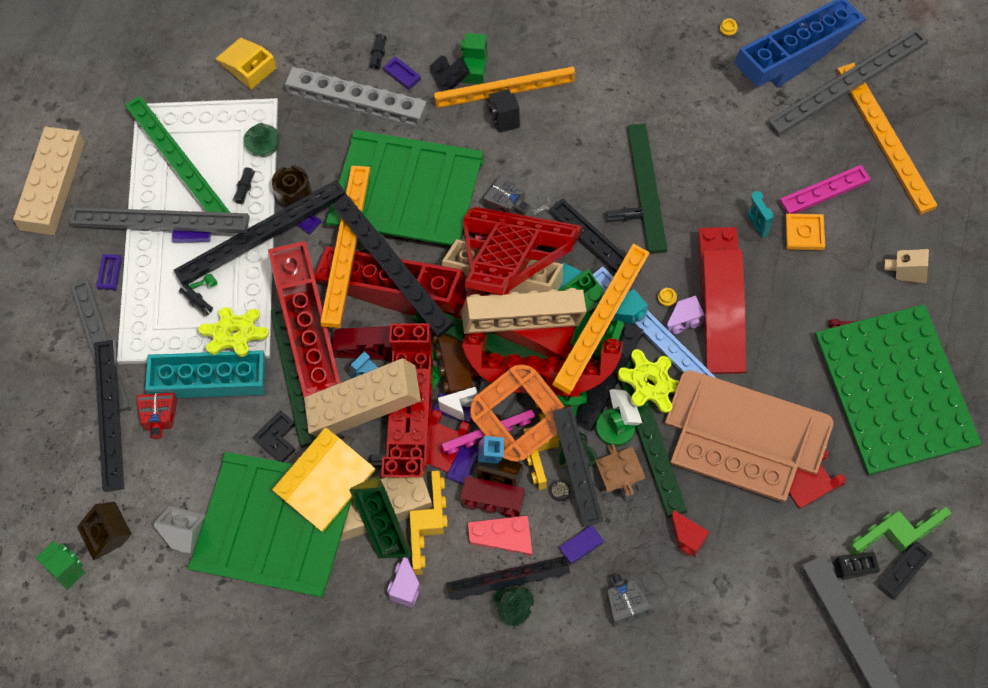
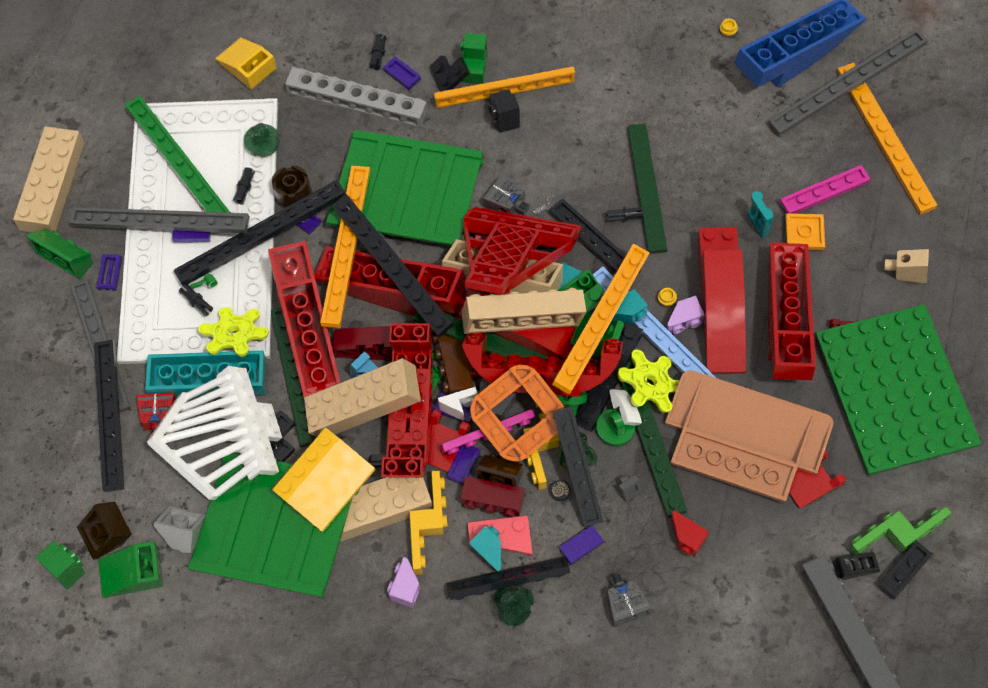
dark green slope [349,476,412,558] -> none
dark azure brick [478,436,504,464] -> none
medium nougat plate [595,444,645,496] -> none
none -> green slope [26,229,94,279]
none -> green slope [98,541,163,598]
none -> white plate [147,366,282,500]
none -> teal slope [469,525,502,572]
none -> red slope [768,242,816,381]

